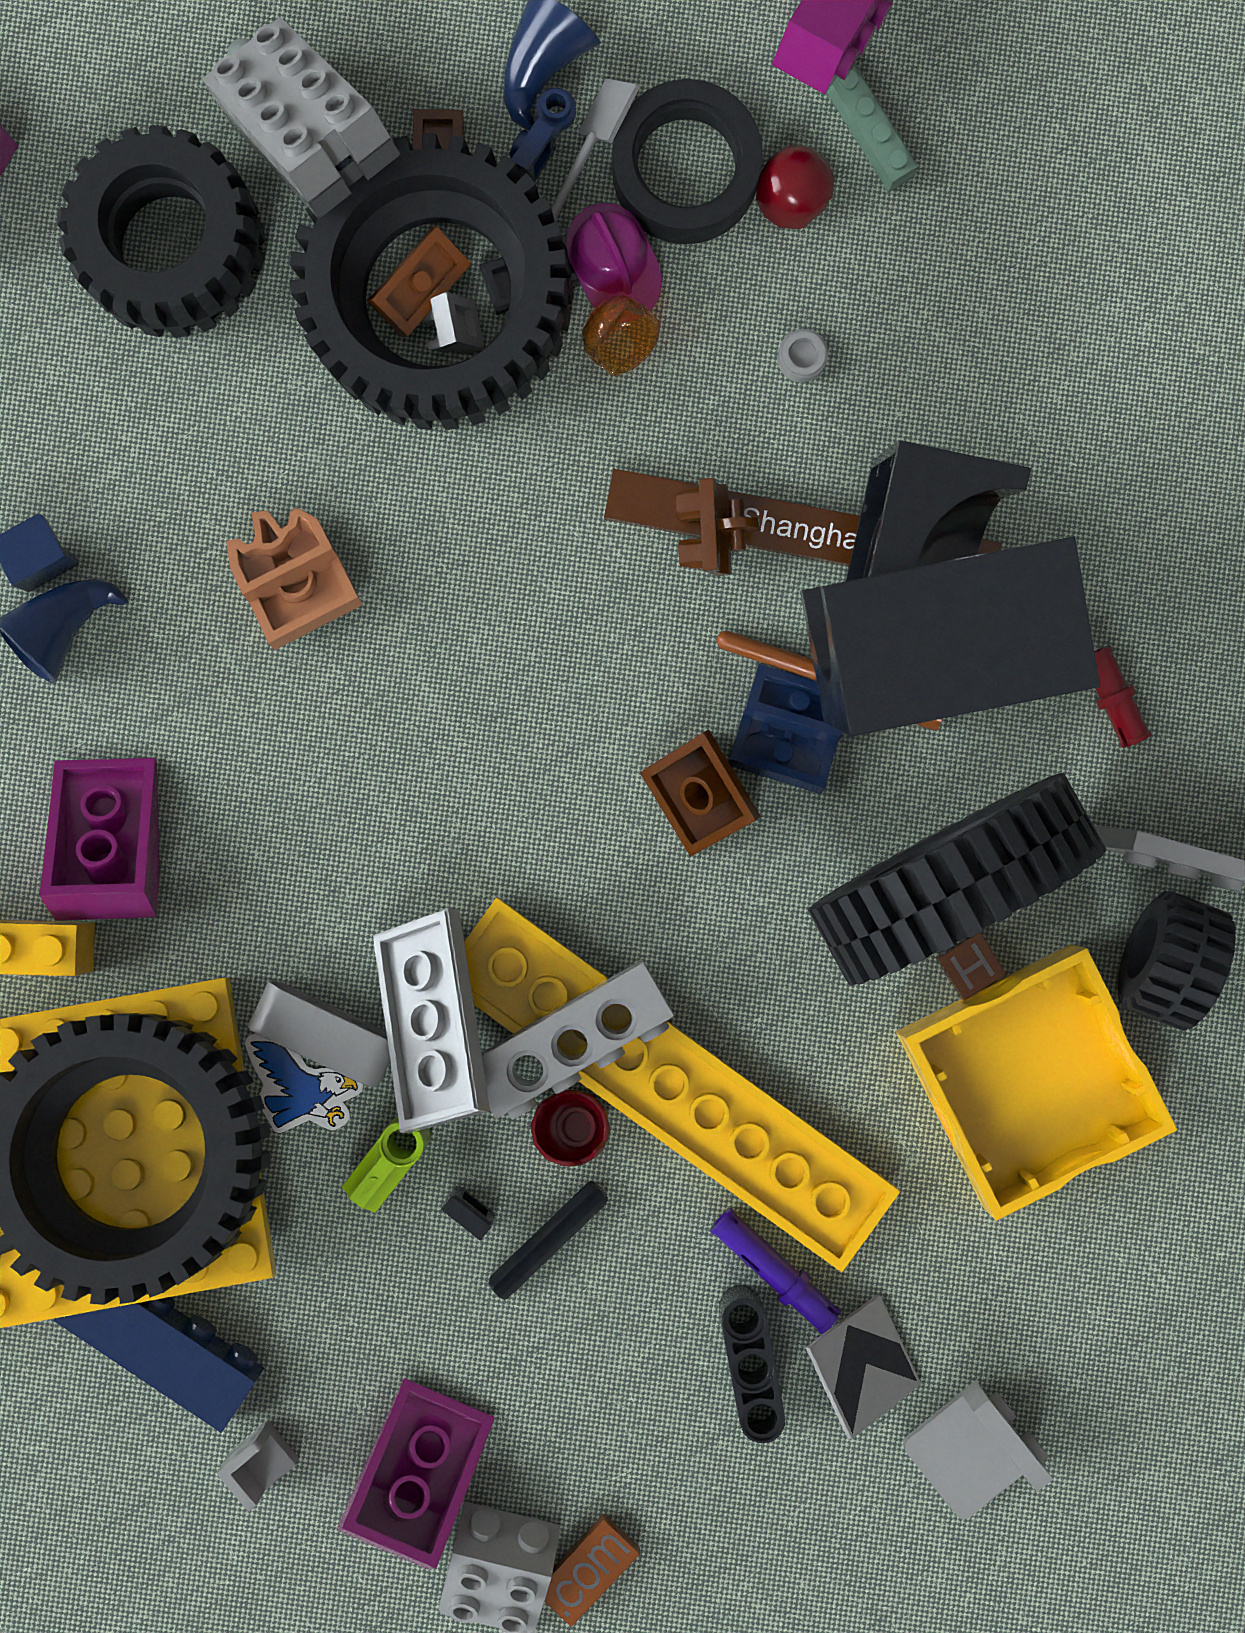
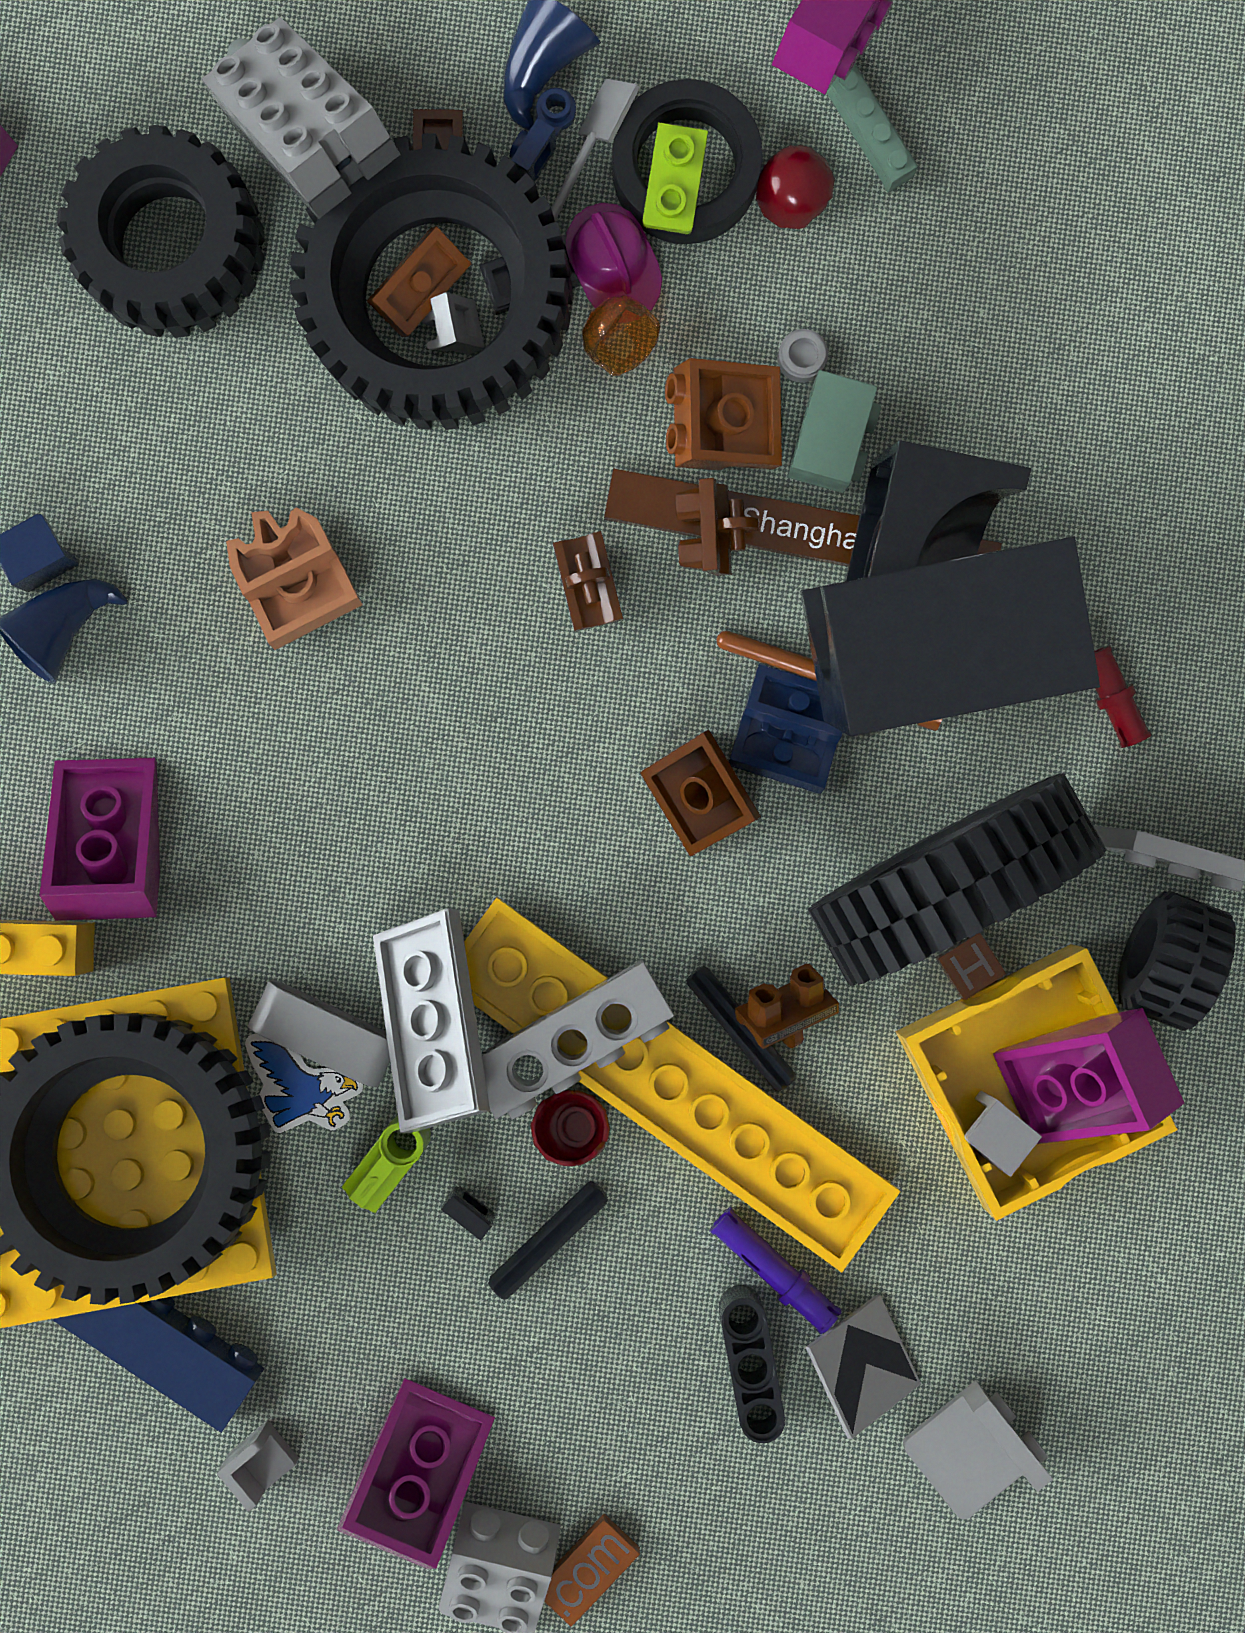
none -> reddish brown hips [553,531,623,632]
none -> lime bracket [643,122,708,234]
none -> dark orange plate [665,358,782,470]
none -> black axle [686,966,796,1092]
none -> reddish brown hips [735,963,839,1049]
none -> sand green brick [787,370,881,493]
none -> light grey panel [964,1091,1042,1177]
none -> magenta slope [993,1008,1185,1144]

